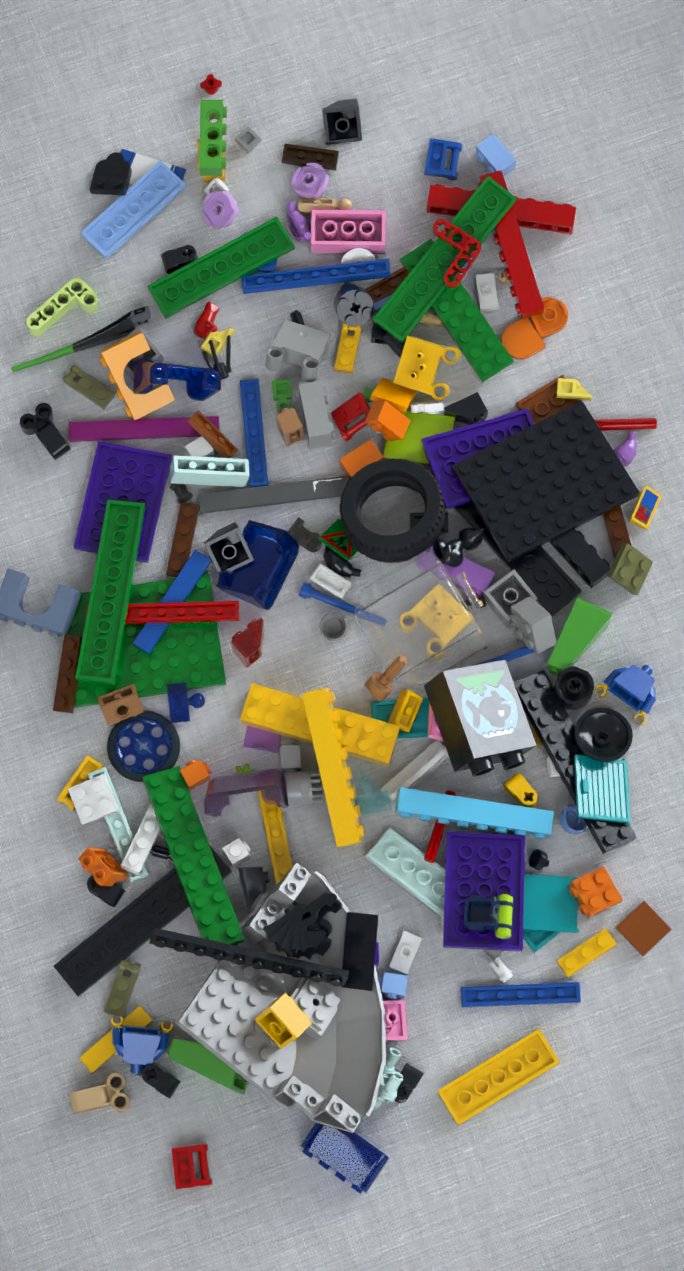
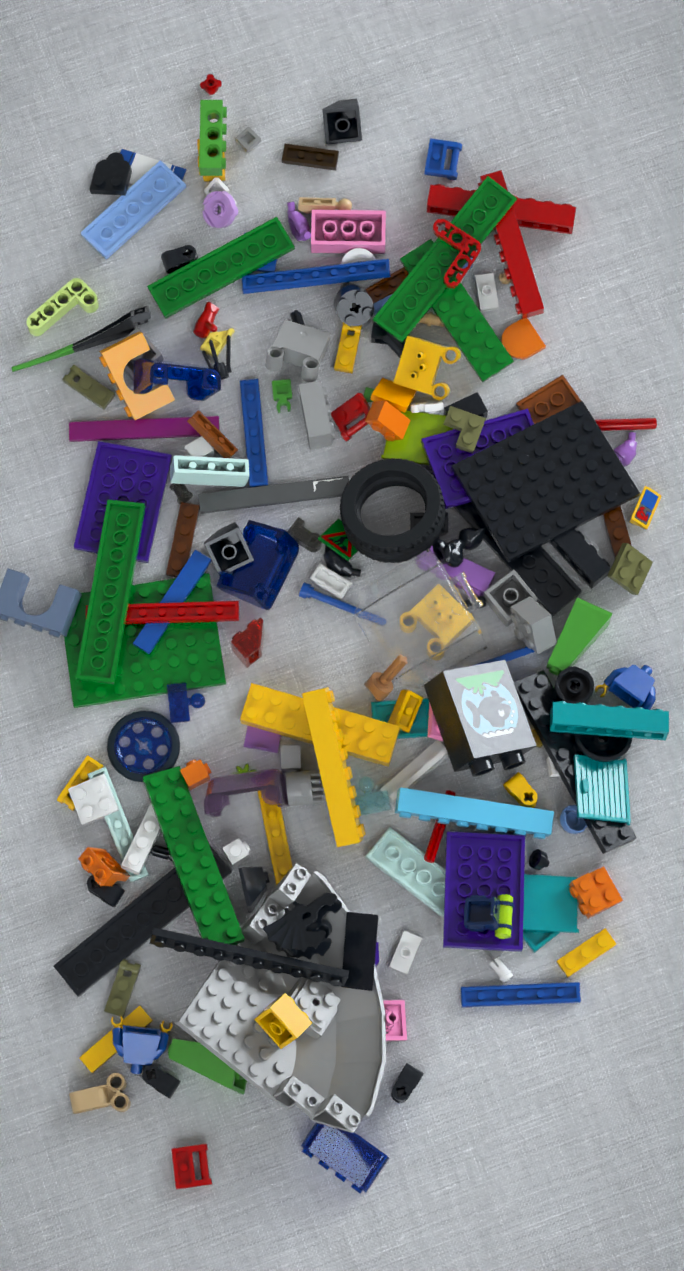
black piece [20,403,71,460] -> none
reddish brown plate [53,635,83,714] -> none
medium nougat brick [97,684,144,725] -> none
medium nougat brick [276,407,304,446] -> none
lavender plate [291,163,329,199] -> none
light grey hair [319,612,349,641] -> none
orange brick [339,439,383,480] -> none
light aqua connector [374,1048,404,1109] -> none
light blue brick [379,972,408,1000] -> none
yellow plate [437,1029,560,1126] -> none
light blue brick [475,134,516,176] -> none
orange tile [529,297,568,339] -> none
light yellow tile [556,378,592,401] -> none
dark orange tile [616,901,672,957] -> none
none -> olive plate [444,406,486,454]
none -> teal brick [550,701,669,741]

